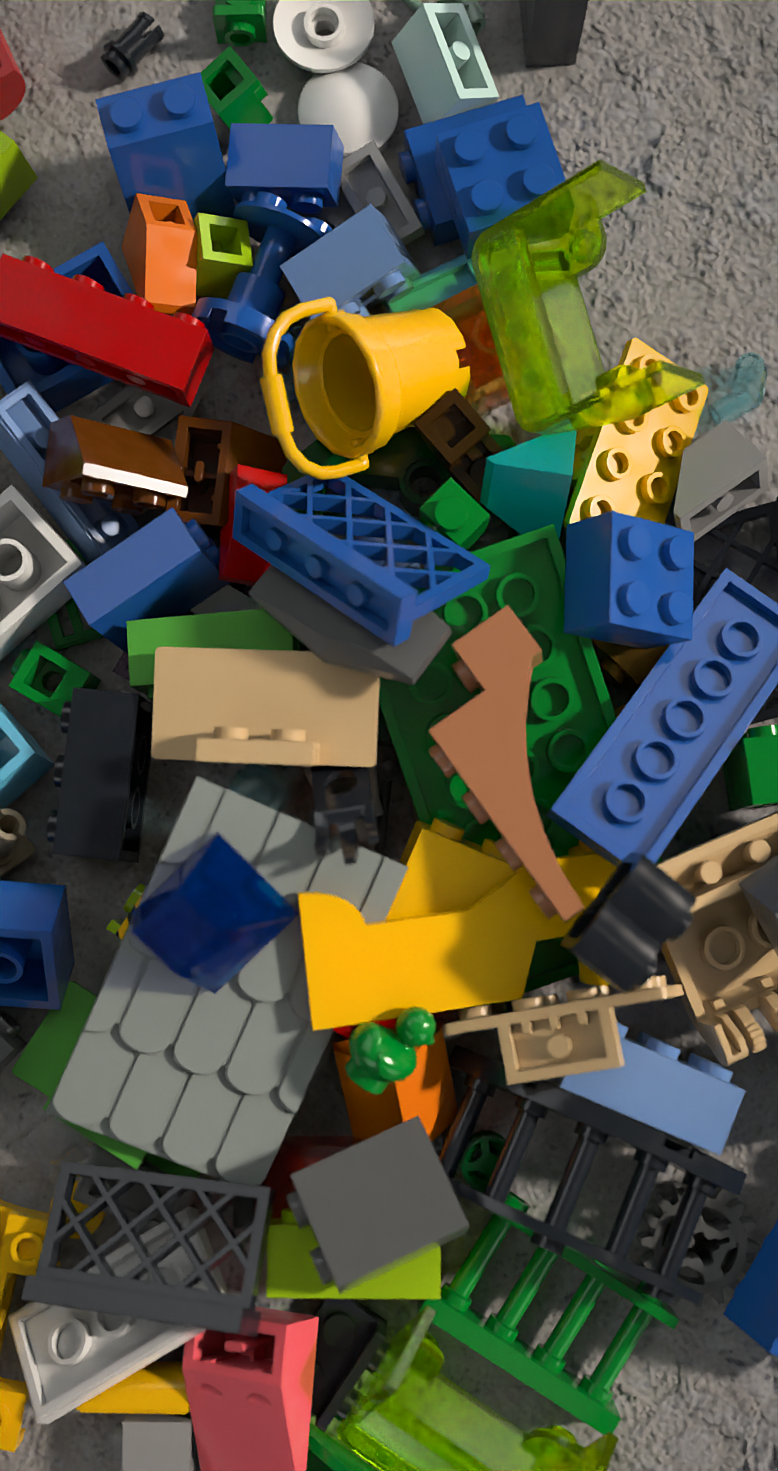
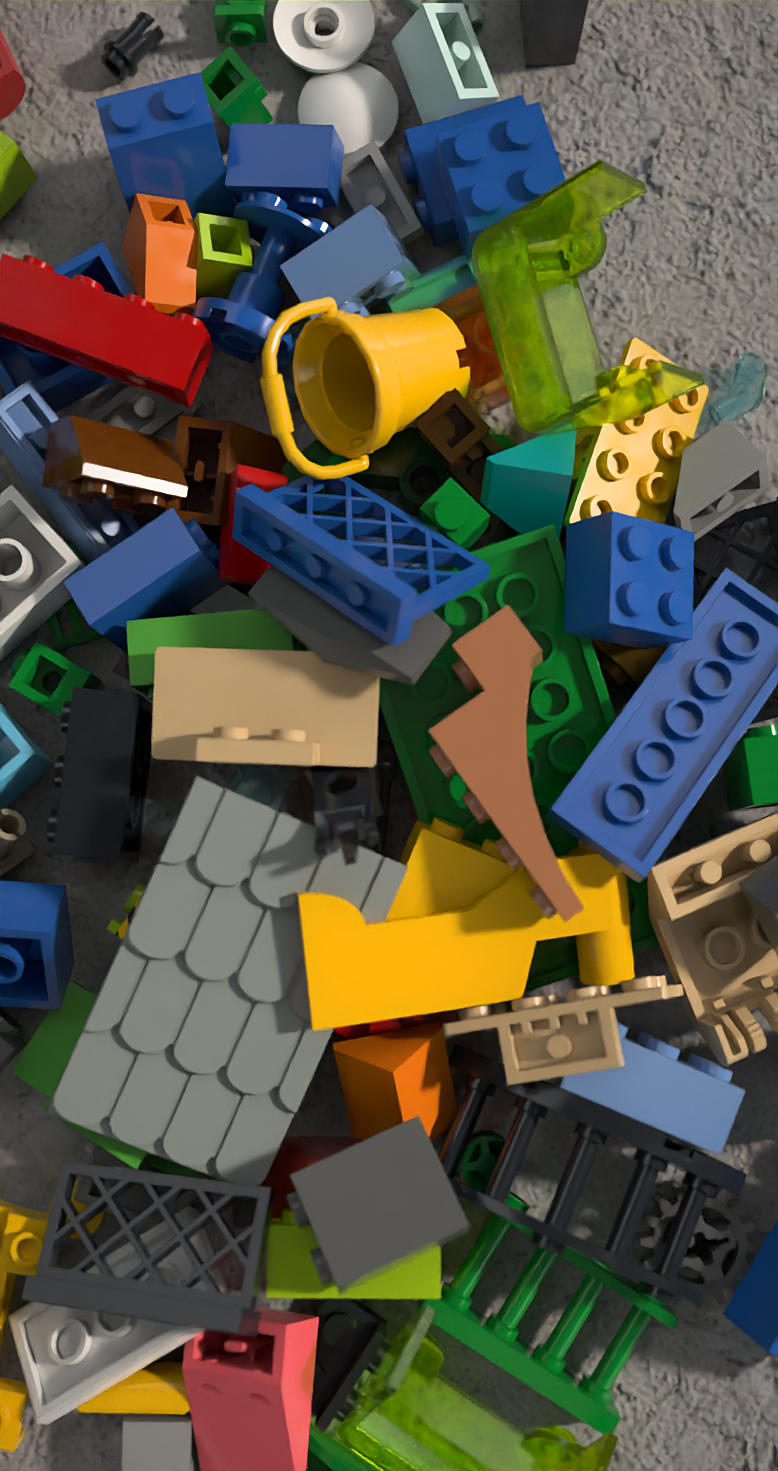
clear blue slope [131,831,299,994] -> none
green animal [345,1006,435,1094] -> none
black brick [560,852,697,993] -> none

